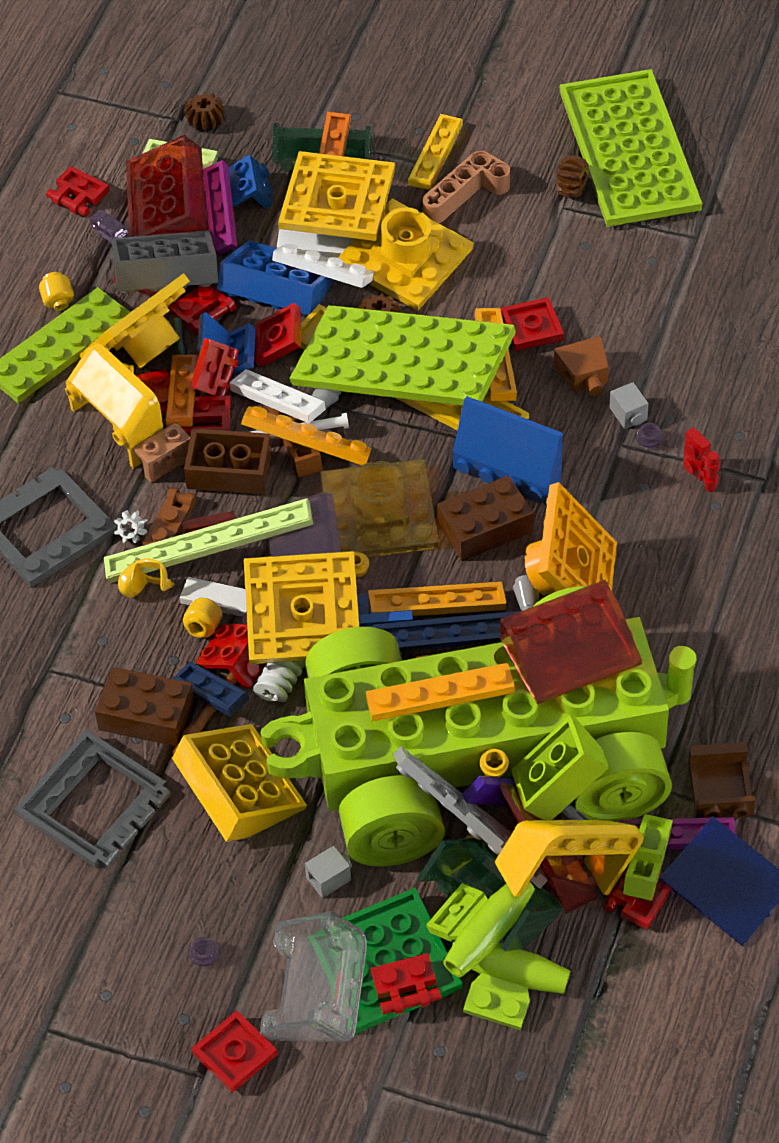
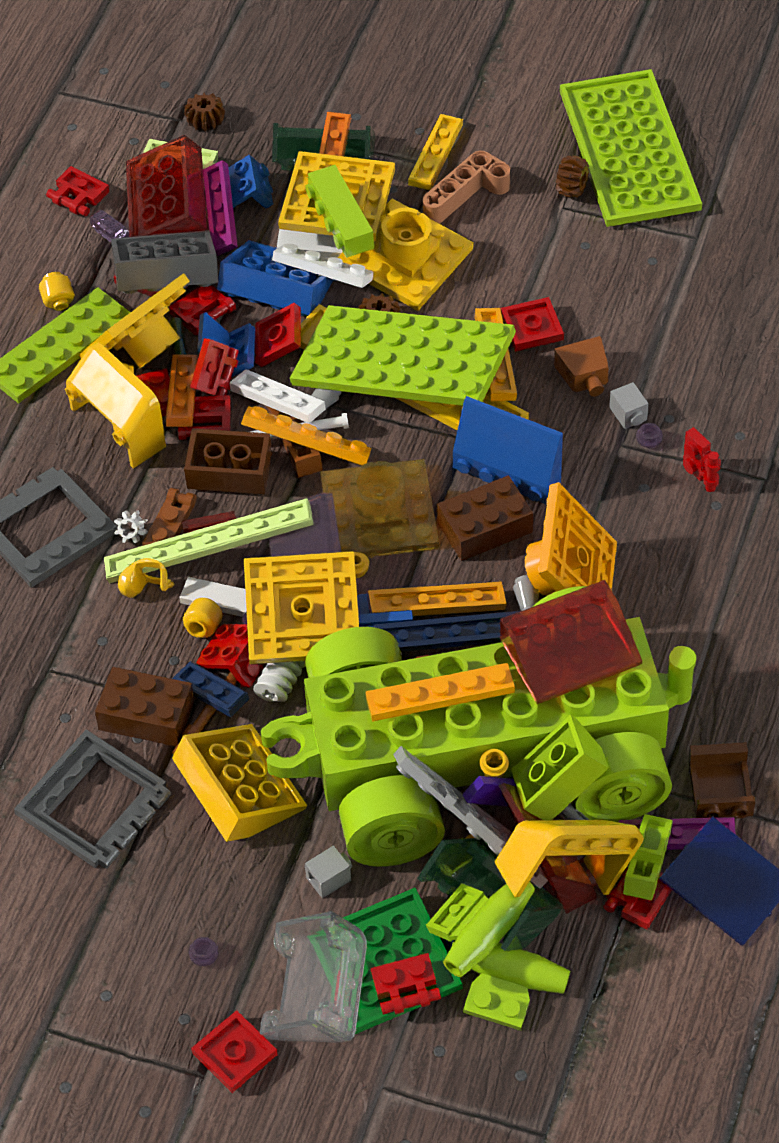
nougat bracket [134,423,190,483] -> none
none -> lime brick [305,165,374,258]

